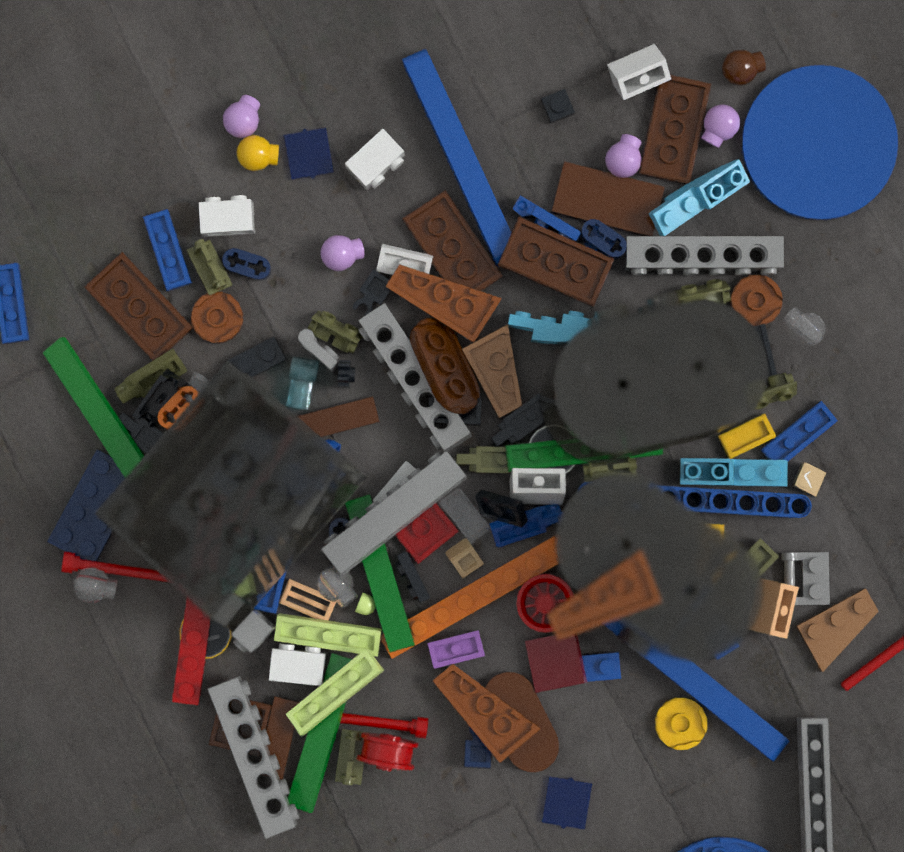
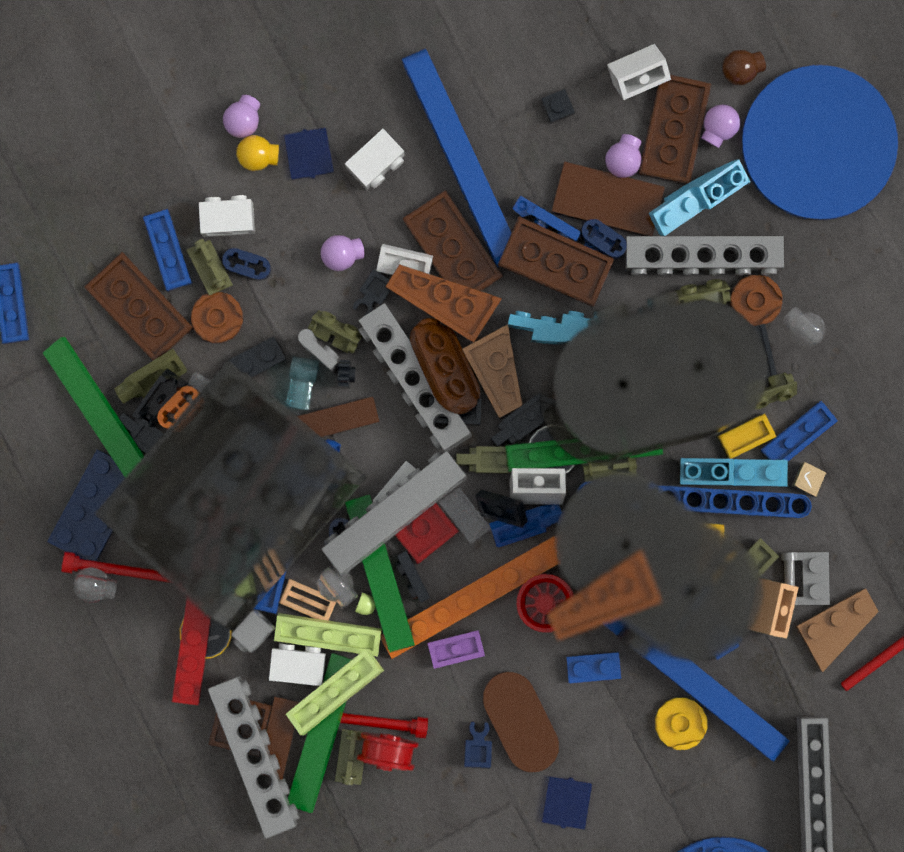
dark orange wing [433,664,540,763] -> none
tan slope [445,538,484,578] -> none
dark red tile [525,634,587,693] -> none

